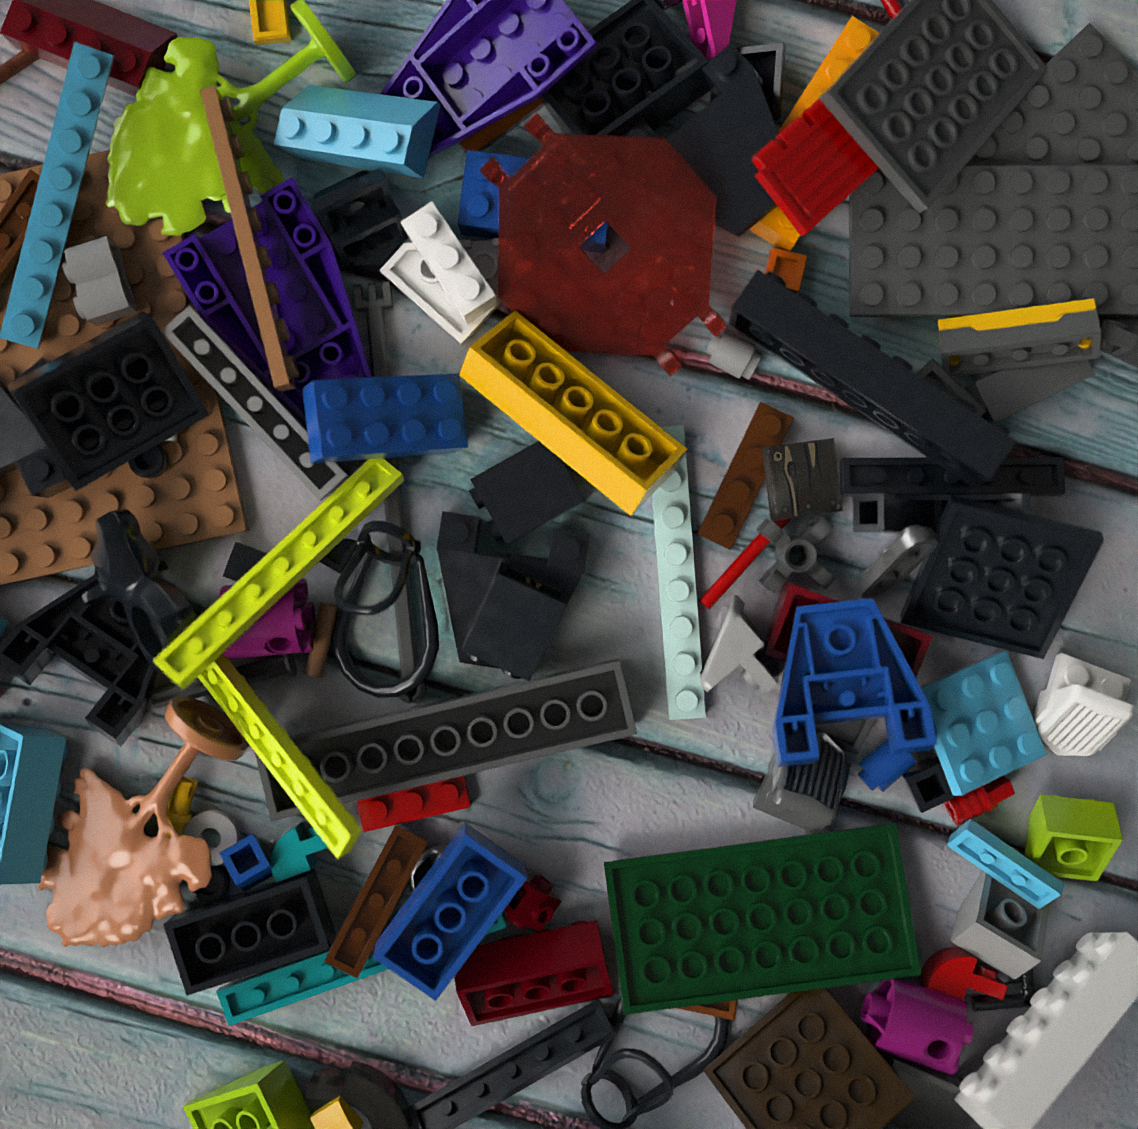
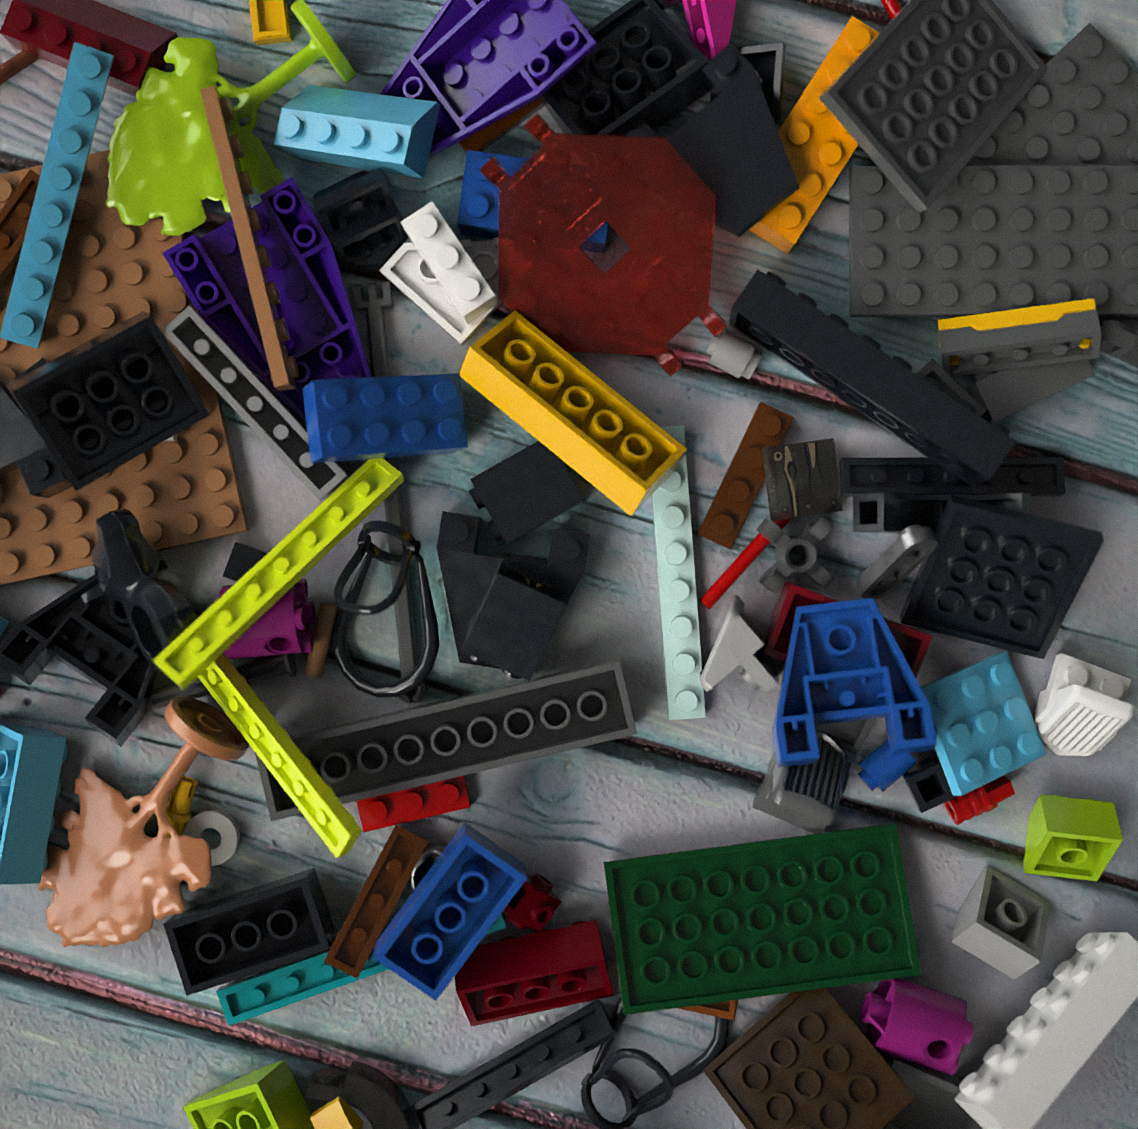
light grey brick [62,236,138,326] -> none
black tile [128,444,169,479] -> none
black tile [192,865,230,902] -> none
blue brick [219,834,273,892] -> none
teal brick [271,822,328,883] -> none
black tile [319,538,358,574] -> none
red hinge [752,98,879,236] -> none
orange tile [764,247,807,294] -> none
red brick [918,947,1008,1000] -> none
medium azure plate [947,819,1064,909] -> none
black hose [971,968,1037,1012] -> none

